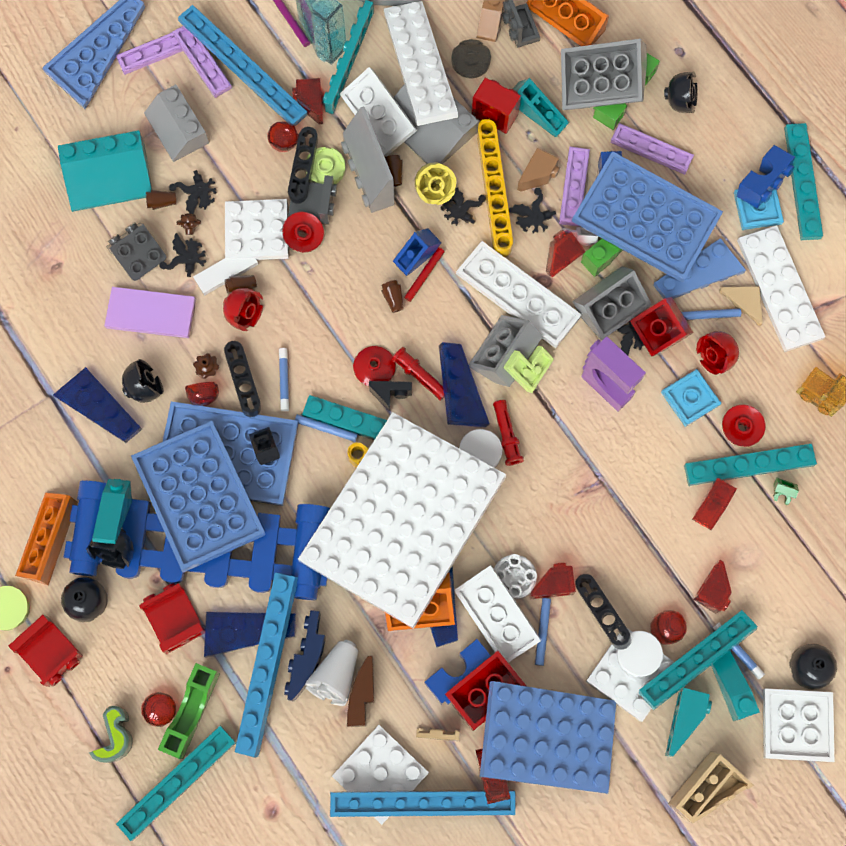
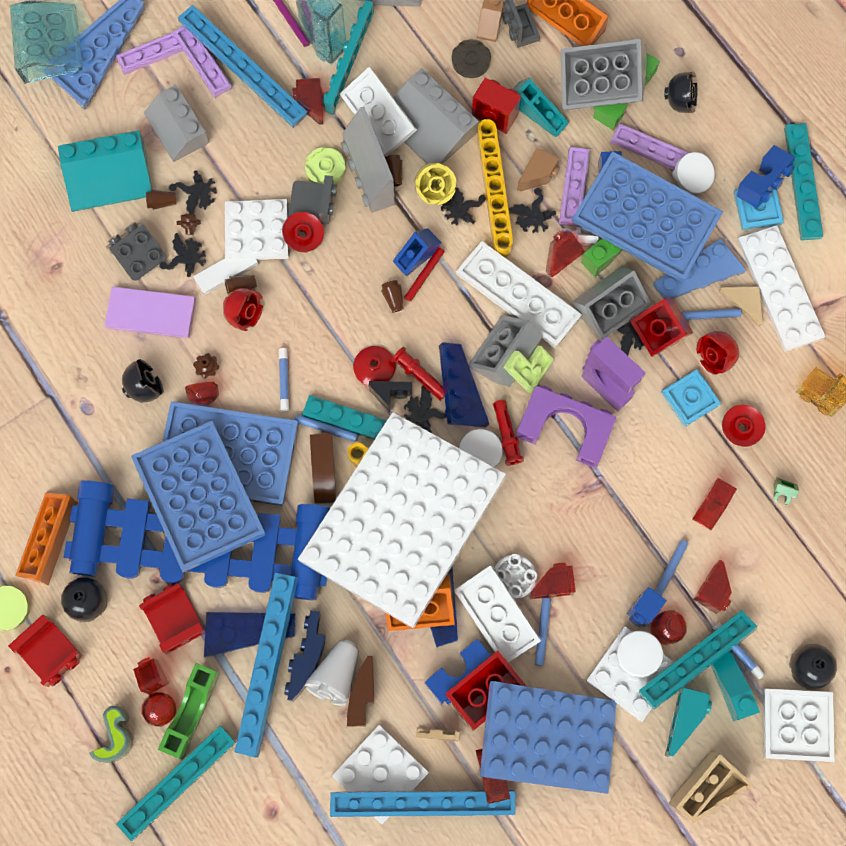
clear blue wing [53,367,142,443] -> none
black cylinder [86,529,134,569] -> none
teal slope [92,479,132,544] -> none
black beam [224,341,261,417] -> none
black slope [249,427,280,465] -> none
clear red hair [267,122,299,152] -> none
black beam [288,127,318,204] -> none
white plate [384,1,458,126] -> none
black beam [575,574,631,650] -> none
teal plate [684,444,817,486] -> none
none -> clear light blue slope [10,0,83,84]
none -> clear red slope [133,657,169,695]
none -> reddish brown slope [310,433,336,504]
none -> black piece [404,386,453,433]
none -> medium lavender arch [516,386,616,468]
none -> blue brick [626,587,667,627]
none -> medium blue bar [655,540,688,596]
none -> white tile [672,152,715,195]

